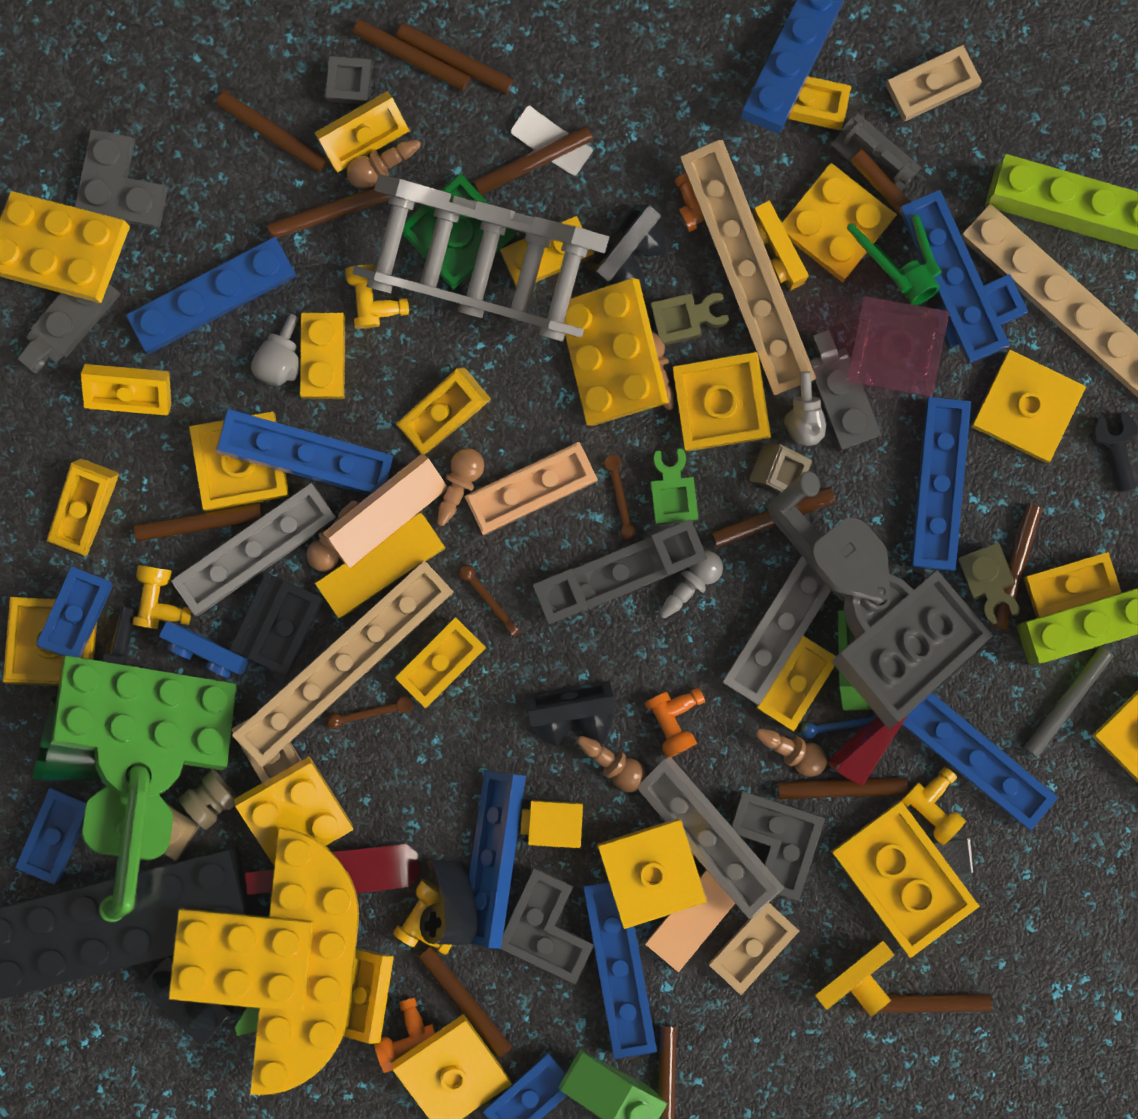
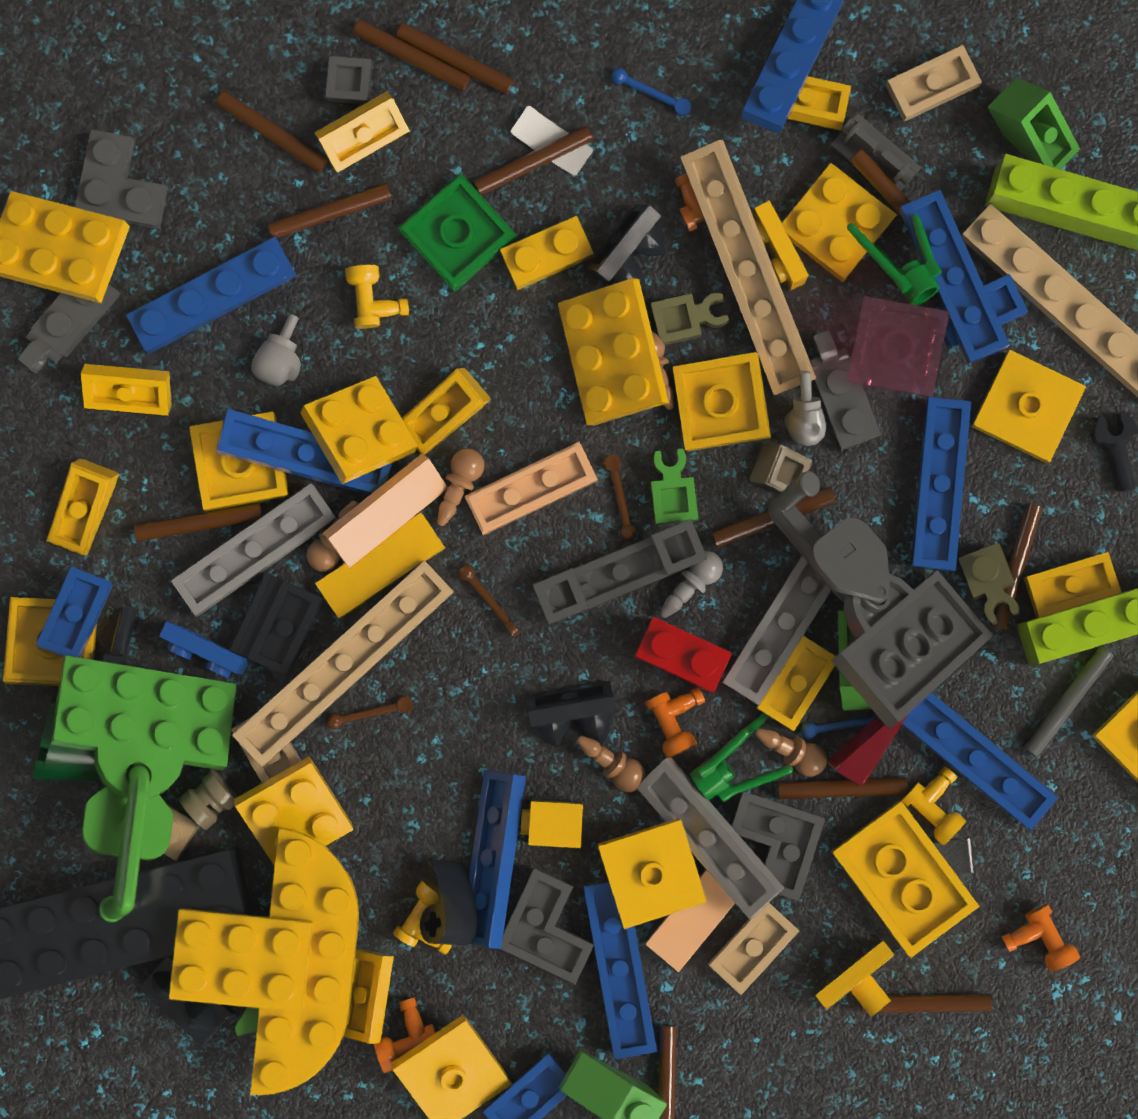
blue plate [15,787,87,885] -> none
yellow piece [132,565,192,629] -> none
dark red piece [245,844,420,895] -> none
yellow plate [300,313,345,399] -> none
medium nougat bar [347,140,421,190] -> none
light grey fence [352,174,609,341] -> none
yellow plate [395,617,486,708] -> none
reddish brown bar [418,946,512,1058] -> none
none -> yellow plate [300,376,418,484]
none -> blue hinge [611,68,691,117]
none -> red brick [634,617,732,693]
none -> green plant [690,712,793,802]
none -> bright green slope [988,77,1080,169]
none -> orange piece [1002,904,1081,972]

